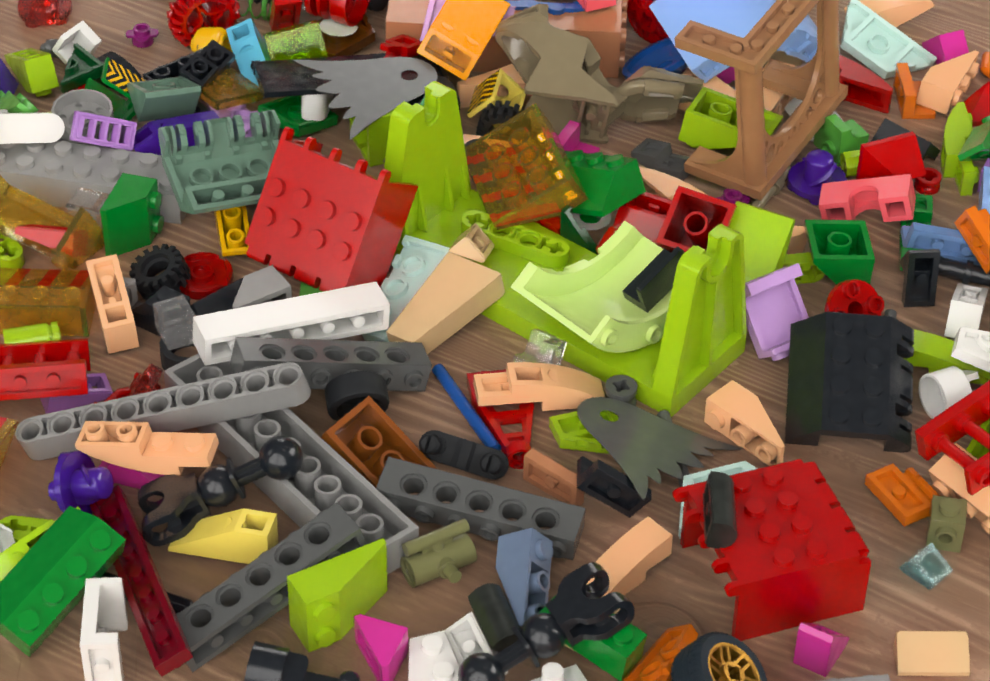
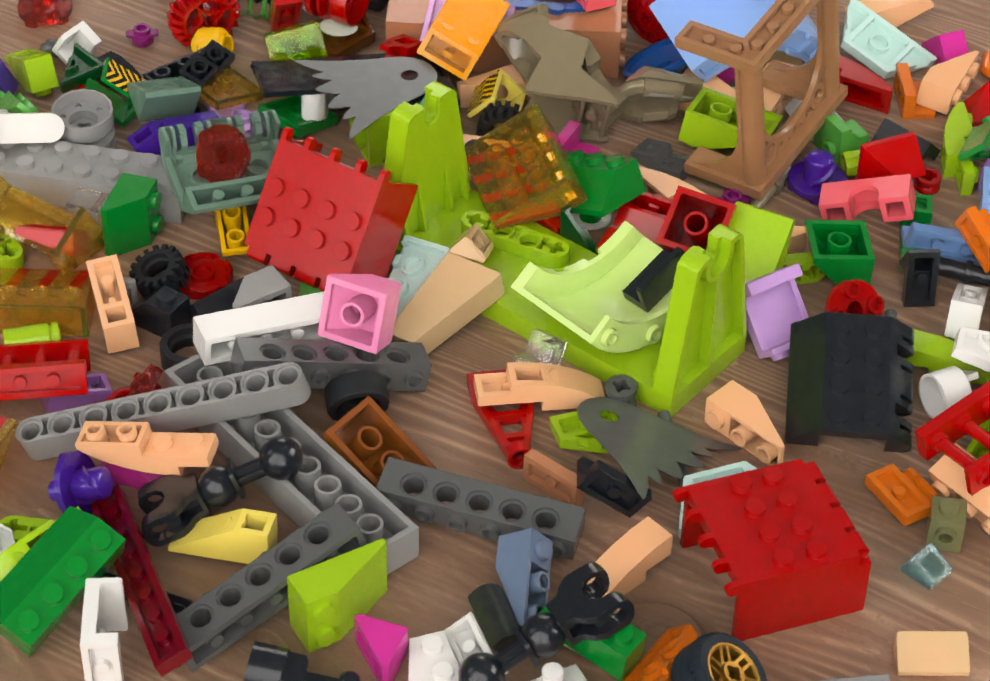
medium lavender slope [70,111,137,151] -> none
clear panel [153,295,196,350] -> none
medium azure slope [226,18,270,103] -> none
olive pin [400,518,477,588] -> none
black piece [419,430,509,480] -> none
blue bar [432,364,501,451] -> none
pearl dark grey brick [702,471,737,548] -> none
dark pink slope [793,622,850,677] -> none
none -> clear red plate [196,124,251,183]
none -> bright pink slope [317,274,402,354]

